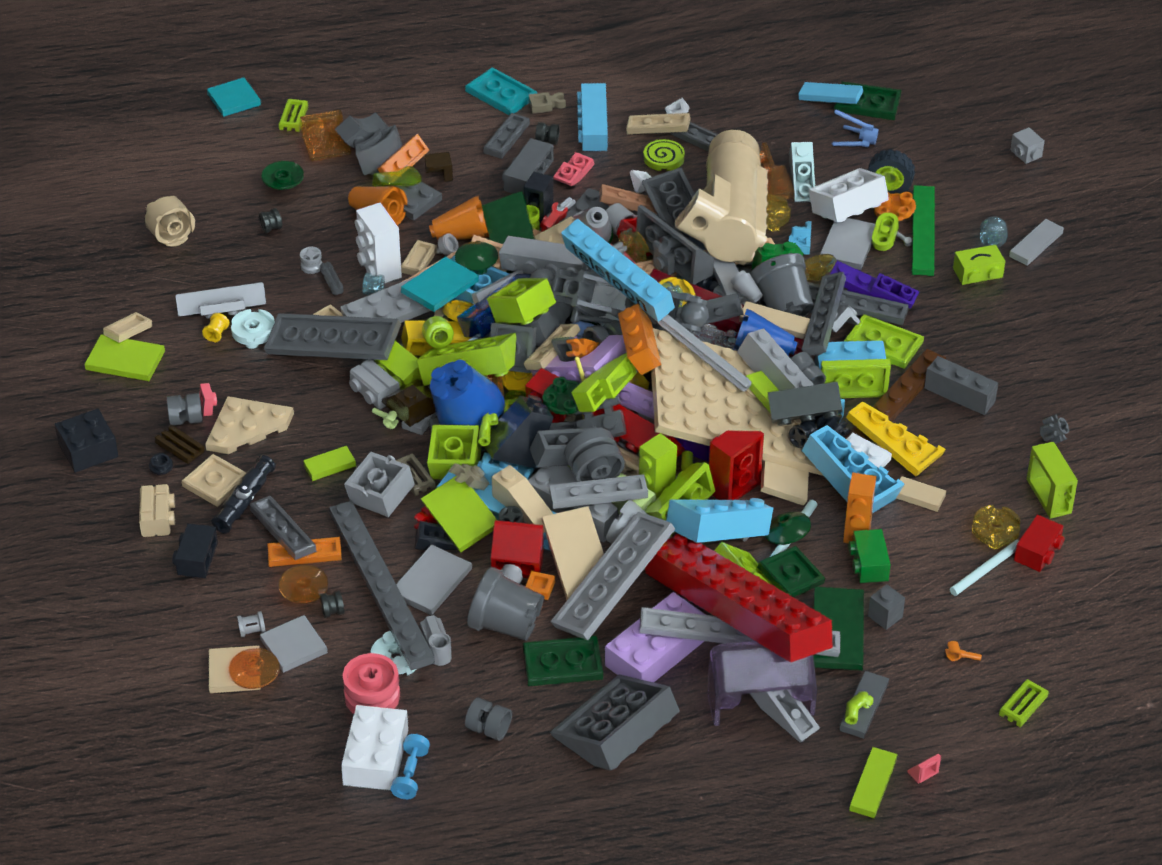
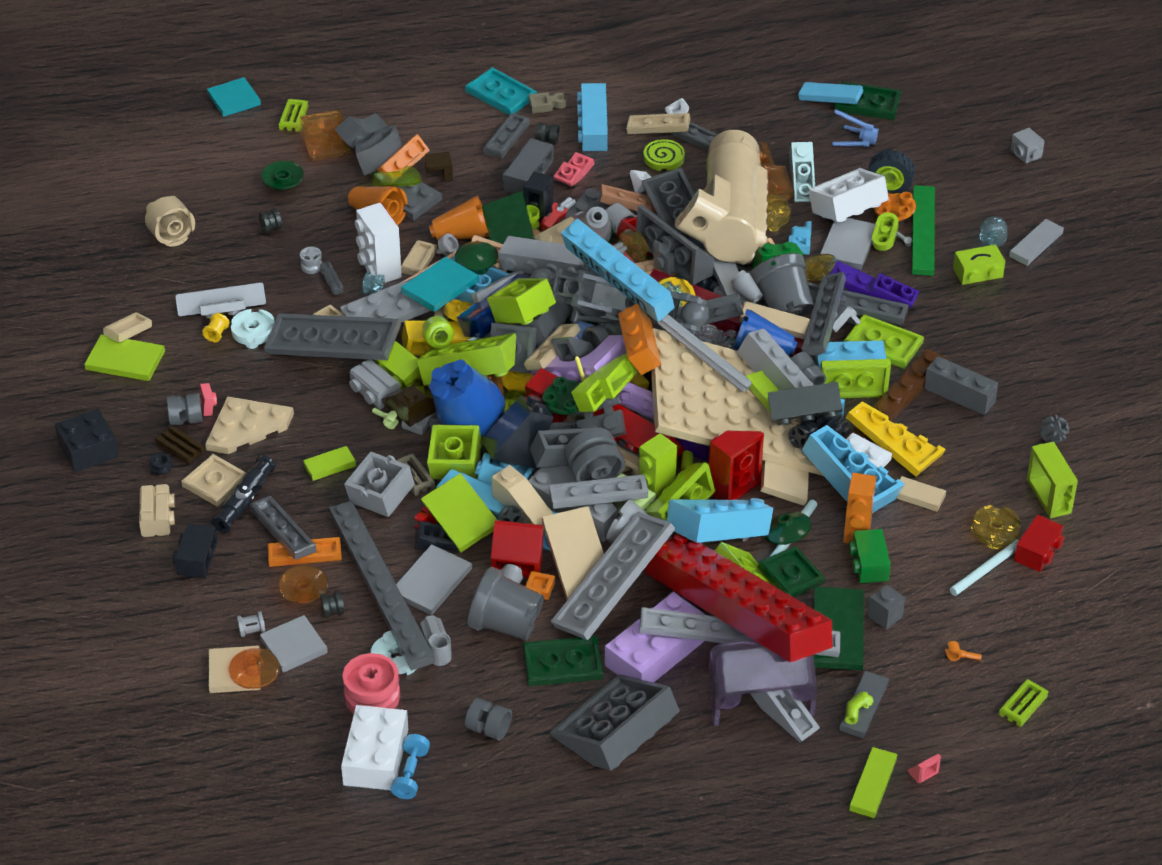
dark tan plate [449,463,490,490] -> none
lime arm [478,413,498,446] -> none
orange plate [566,338,599,359] -> none

